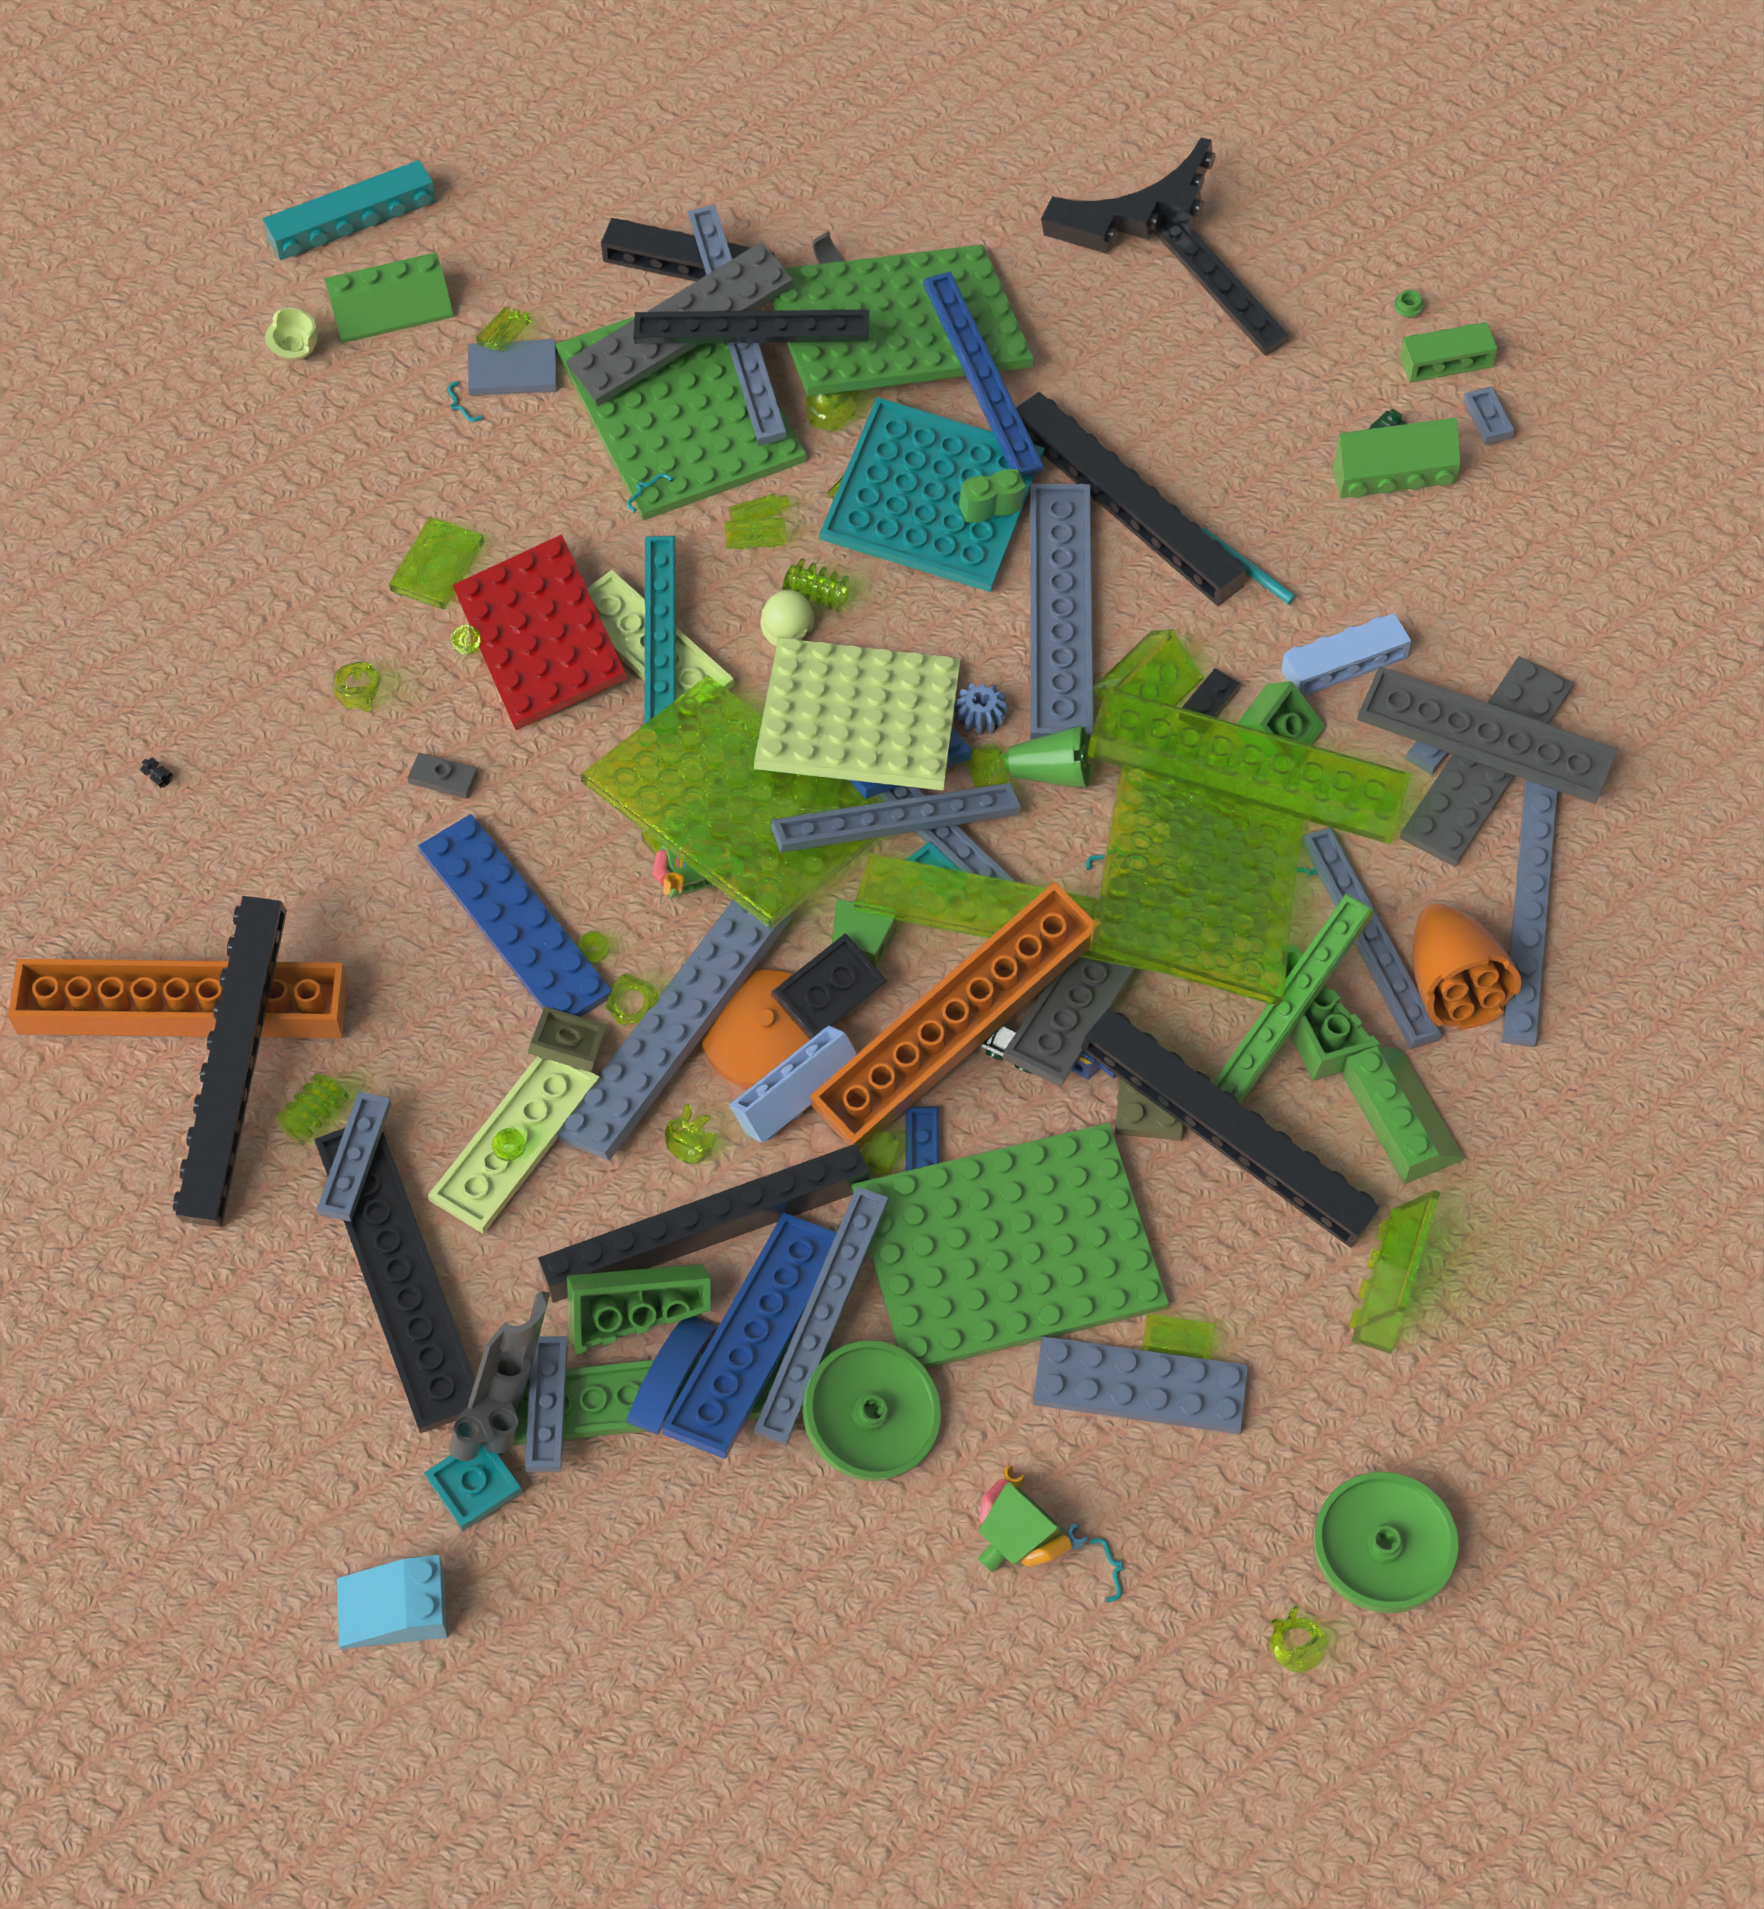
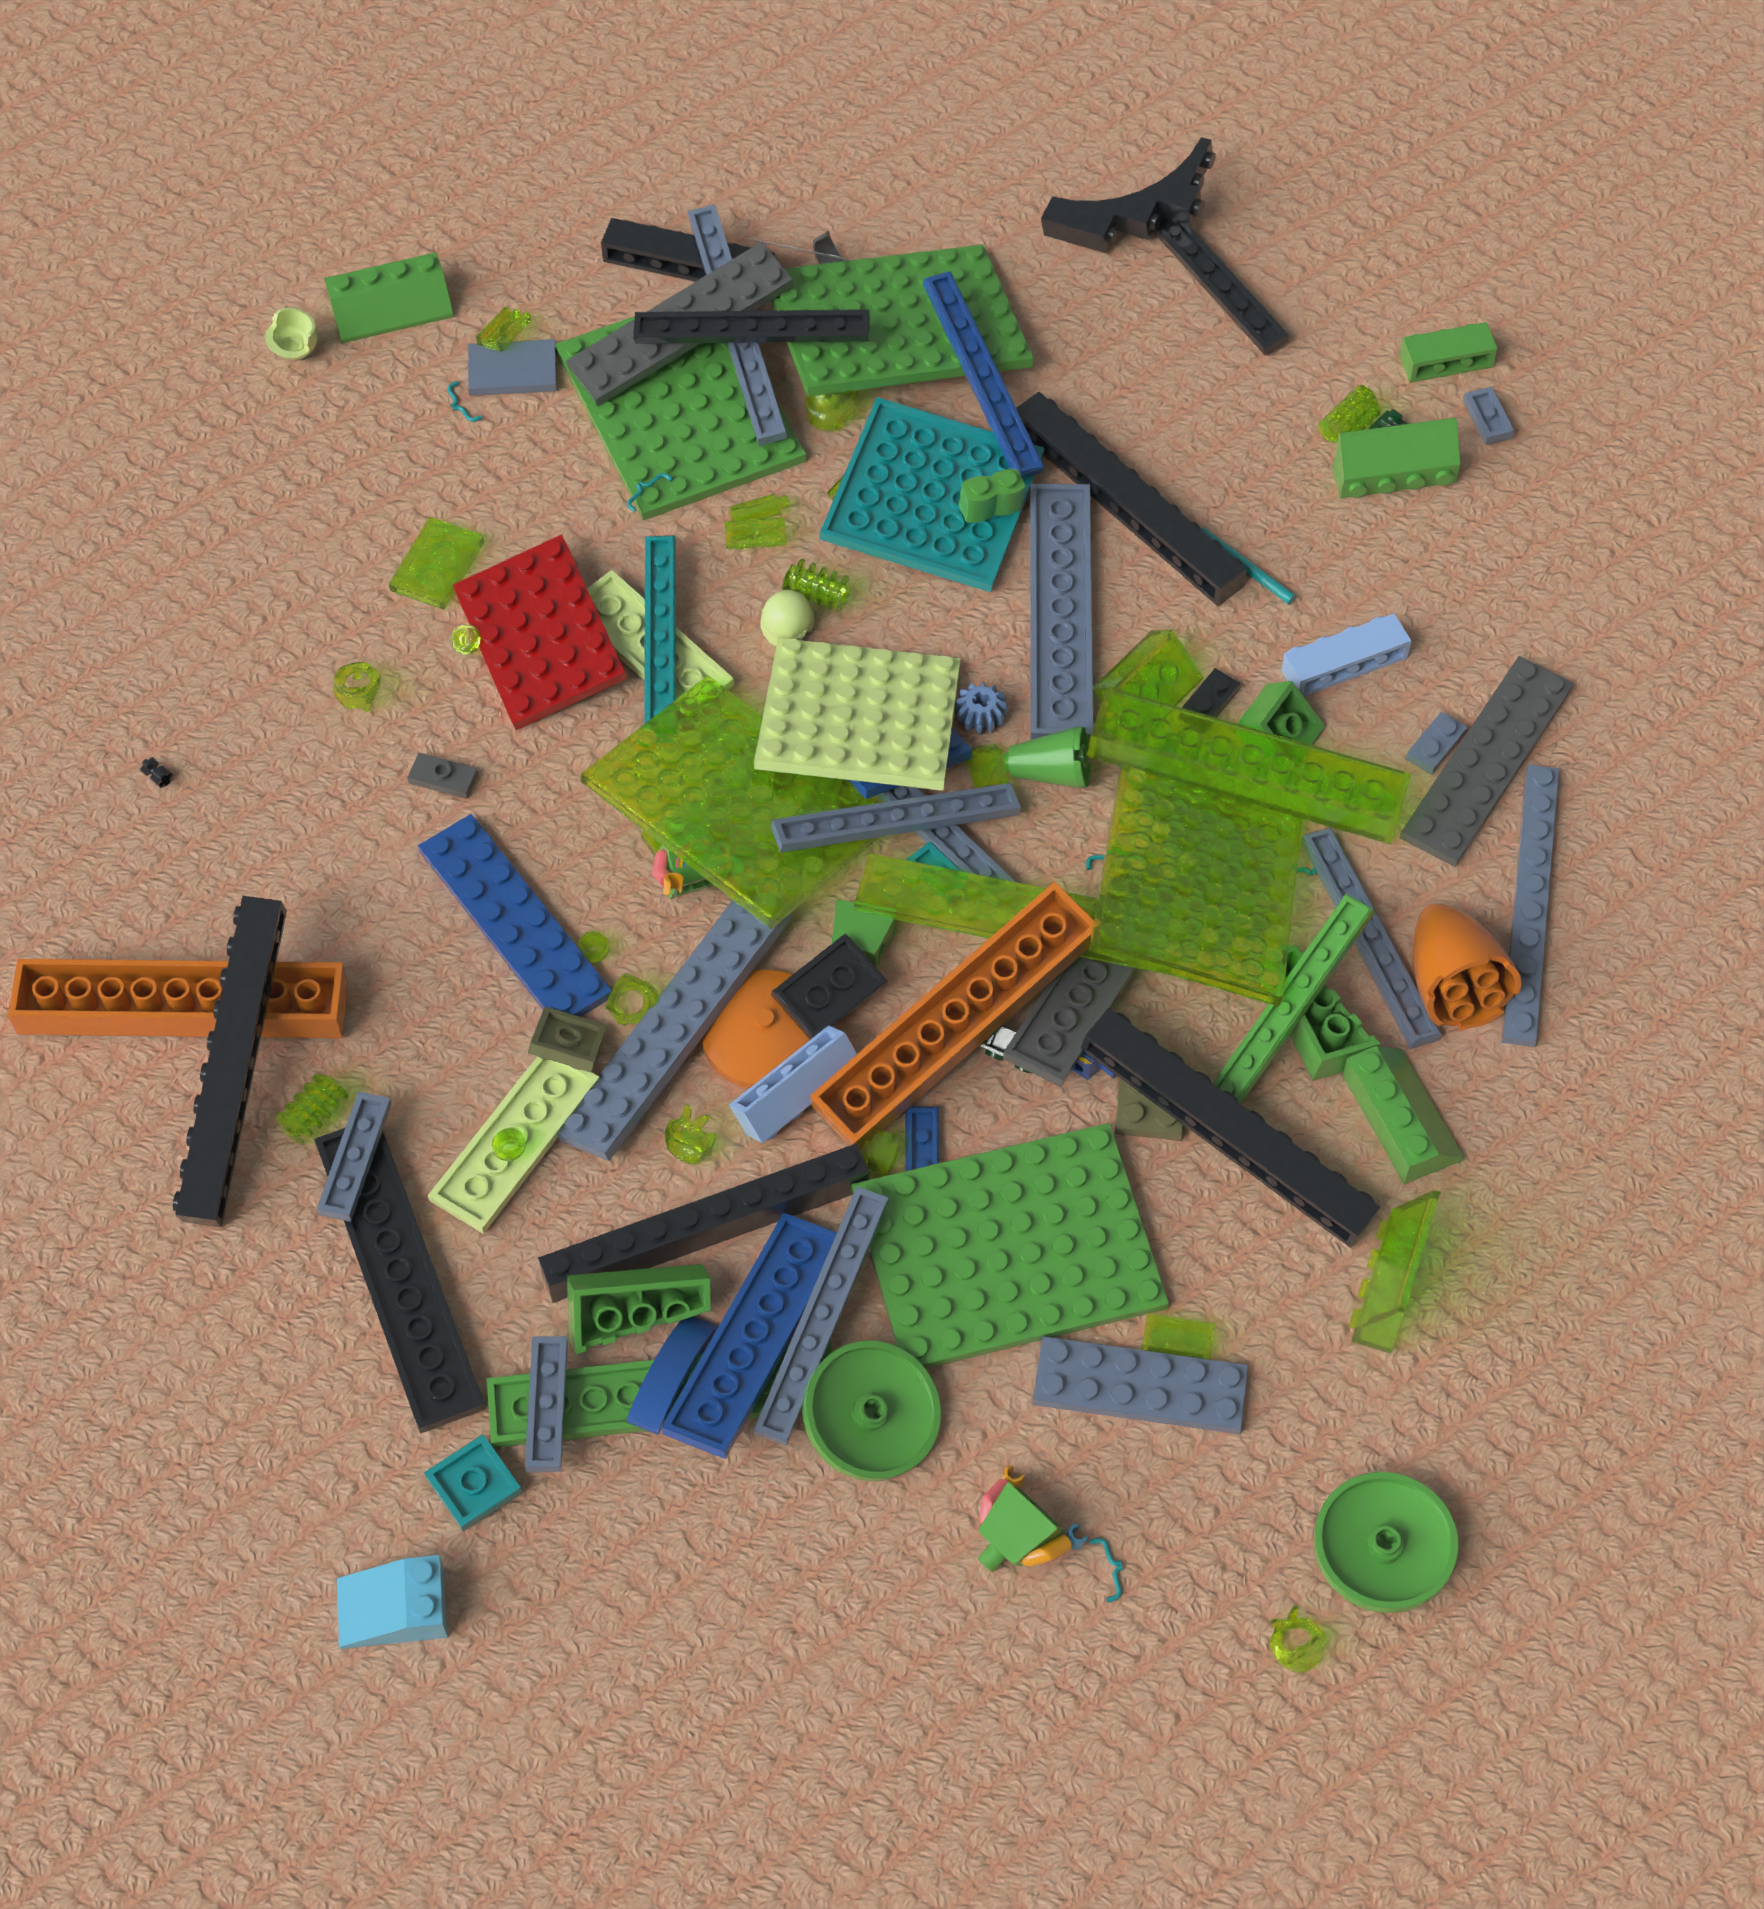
teal brick [263,159,436,260] -> none
dark grey panel [449,1291,550,1461] -> none
dark grey plate [1357,666,1618,804] -> none
bright green plate [1394,290,1424,317] -> none
none -> white sticker [748,238,851,261]
none -> clear neon green piece [1318,384,1381,443]

